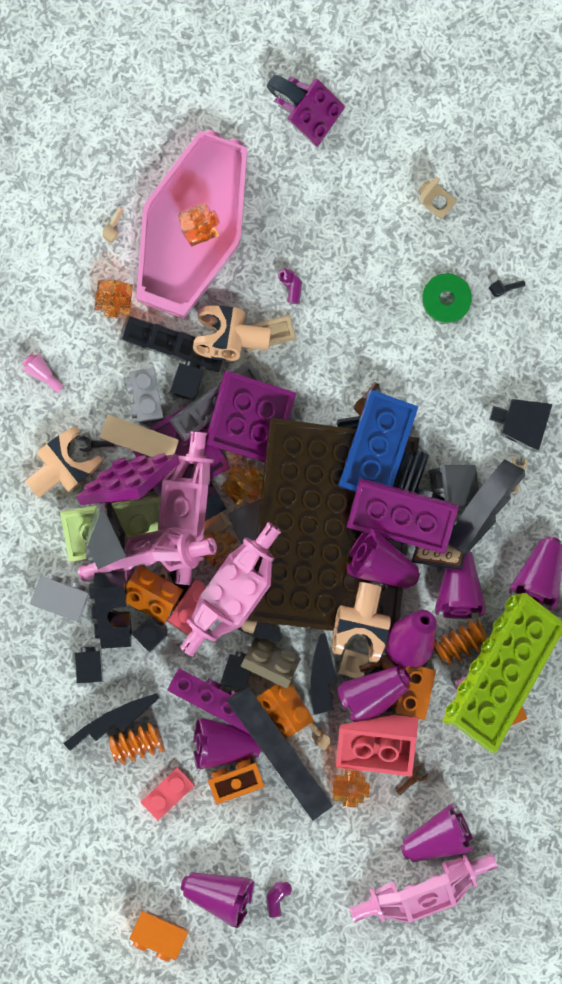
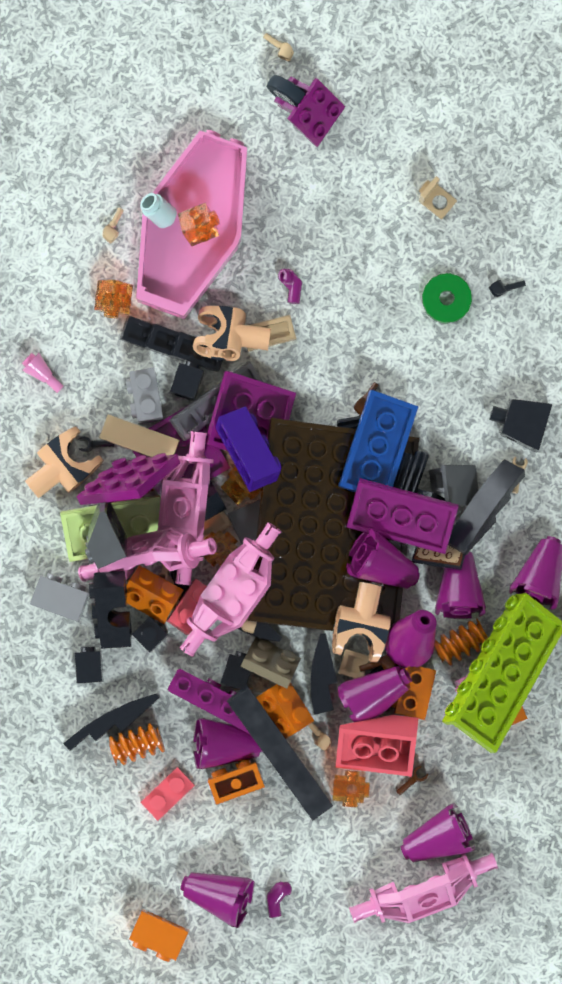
none -> light aqua brick [140,193,177,228]
none -> dark purple brick [215,406,281,492]
none -> tan hand [263,33,294,62]

